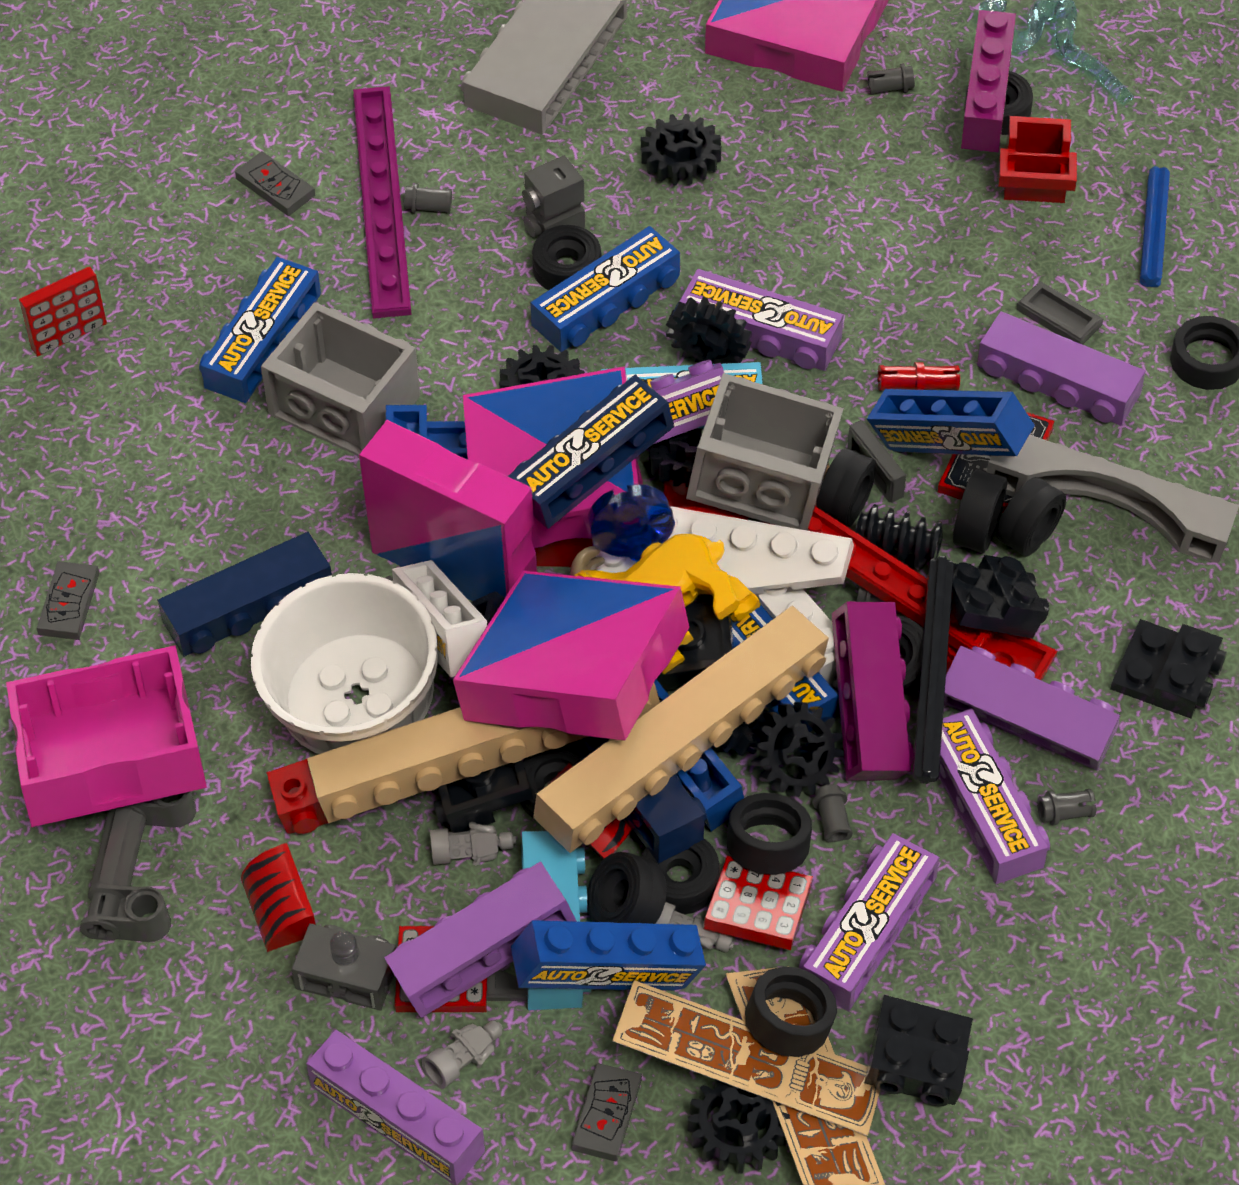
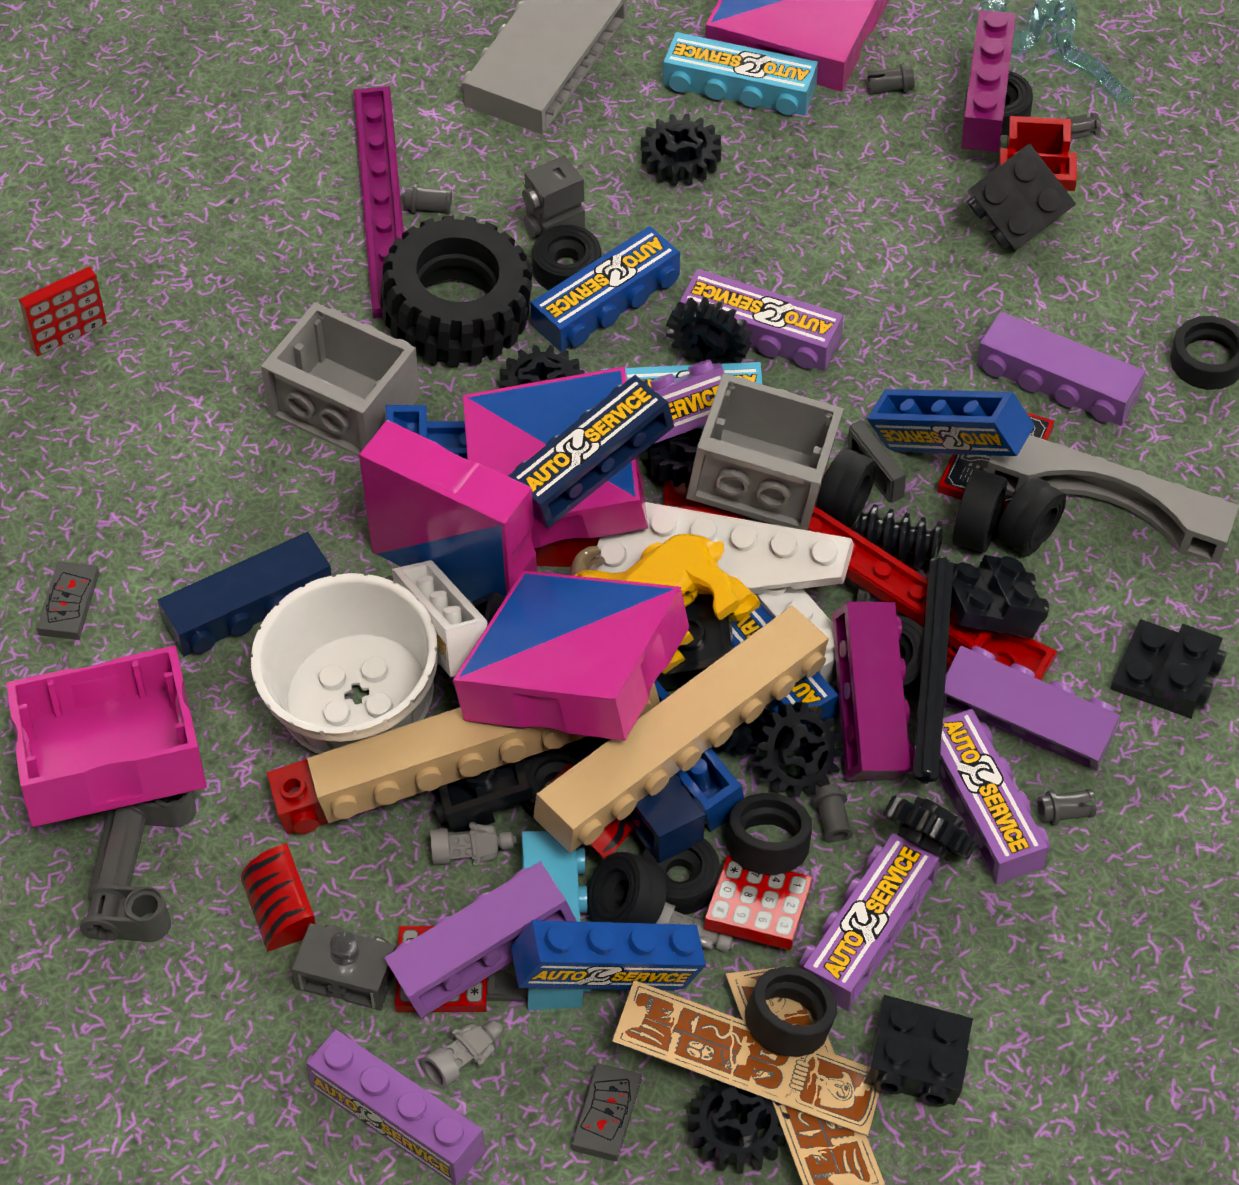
blue brick [199,256,321,403] -> none
dark grey tile [235,151,315,216] -> none
clear blue plate [588,484,675,562] -> none
red pin [877,362,960,391] -> none
dark grey tile [1016,281,1104,345] -> none
blue axle [1140,166,1170,287] -> none
none -> black tyre [381,215,532,366]
none -> medium azure brick [663,32,818,116]
none -> black gear [883,796,978,860]
none -> black plate [967,143,1076,252]
none -> dark grey piece [1065,113,1101,139]

